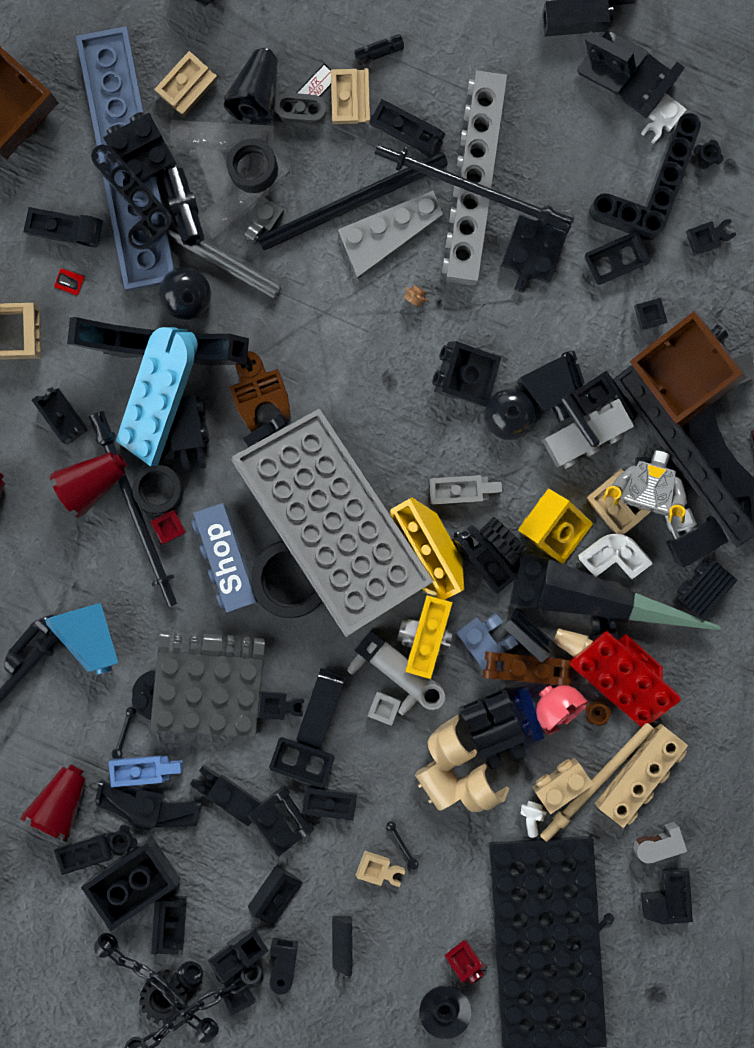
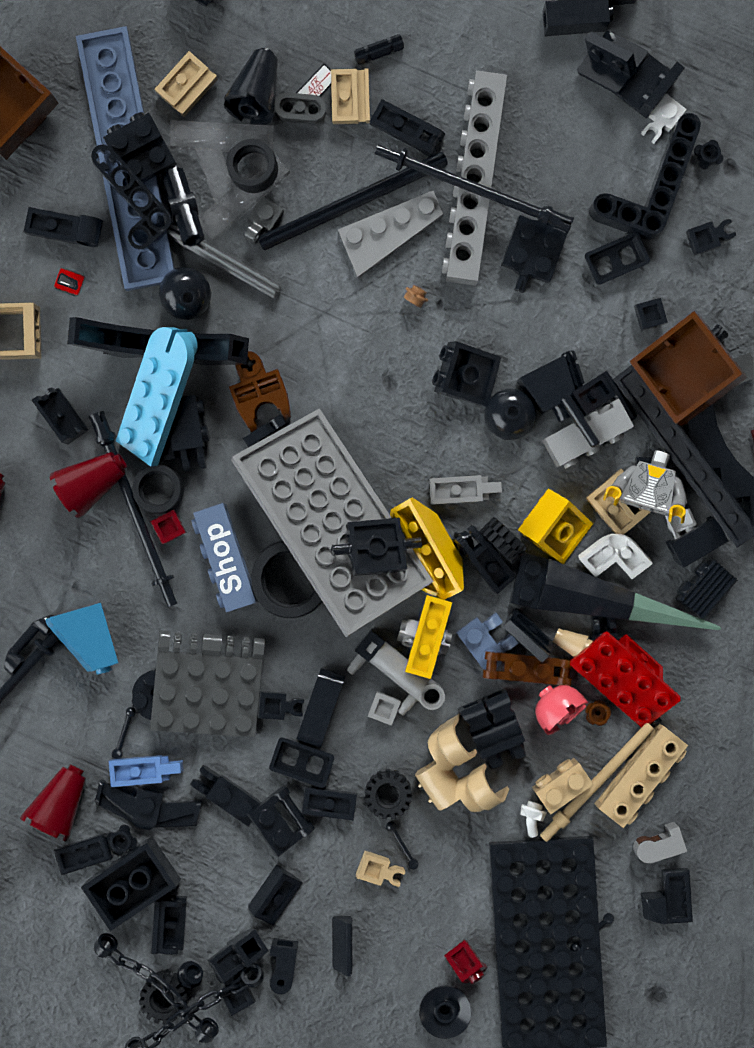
clear blue plate [514,686,544,742] -> none
none -> black plate [331,518,422,576]
none -> black tyre [365,769,412,820]

